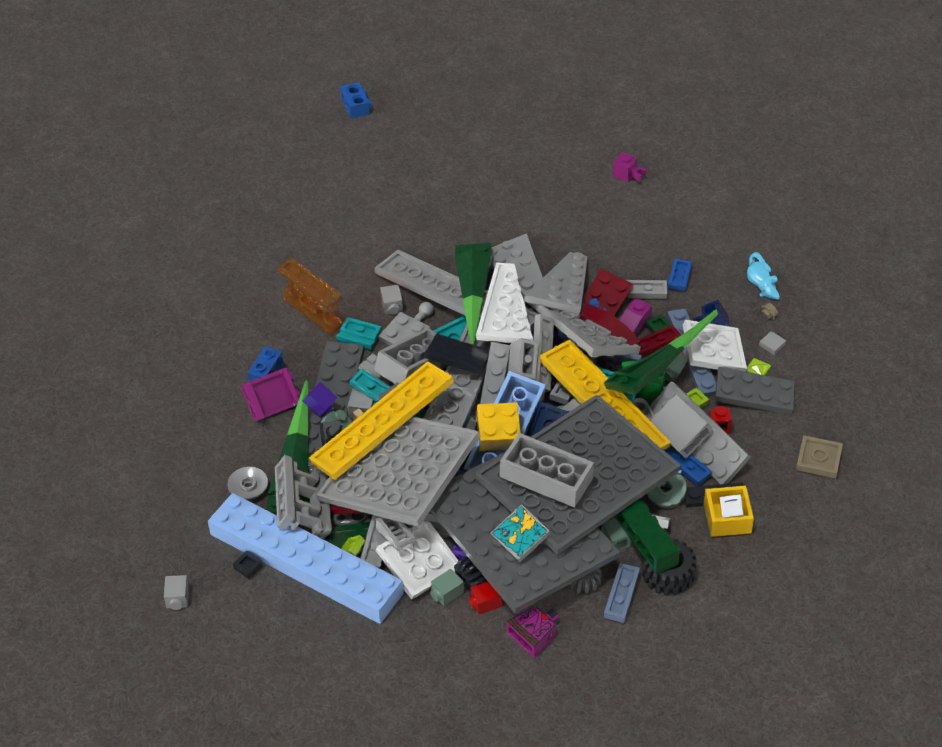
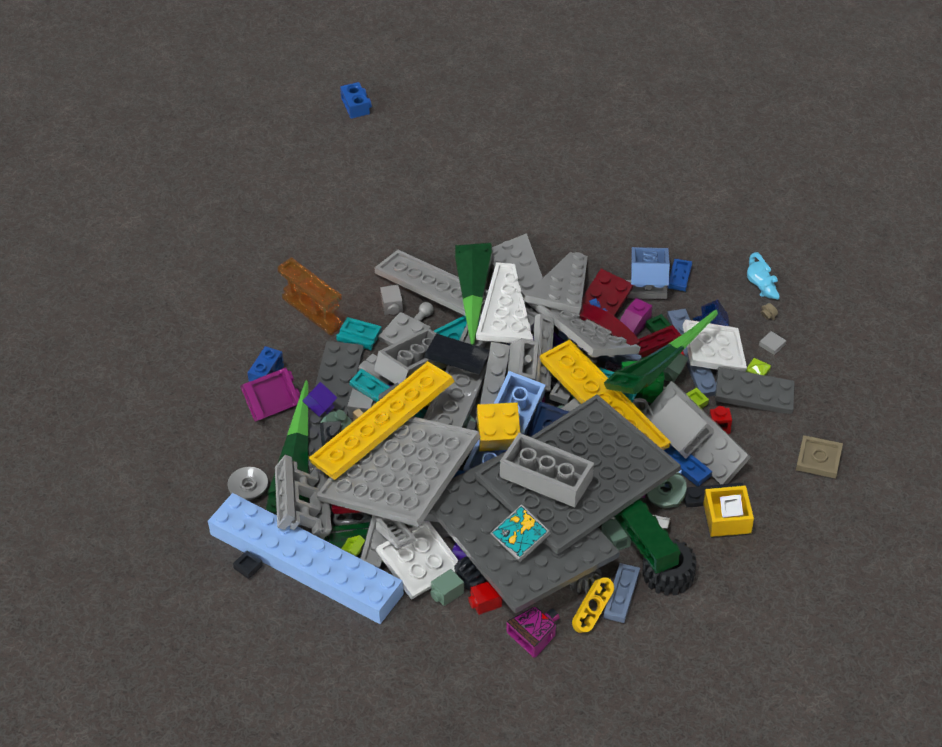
light grey brick [164,575,189,610] -> none
magenta brick [613,152,647,182] -> none
none -> yellow beam [572,578,614,633]
none -> medium blue brick [631,247,670,288]

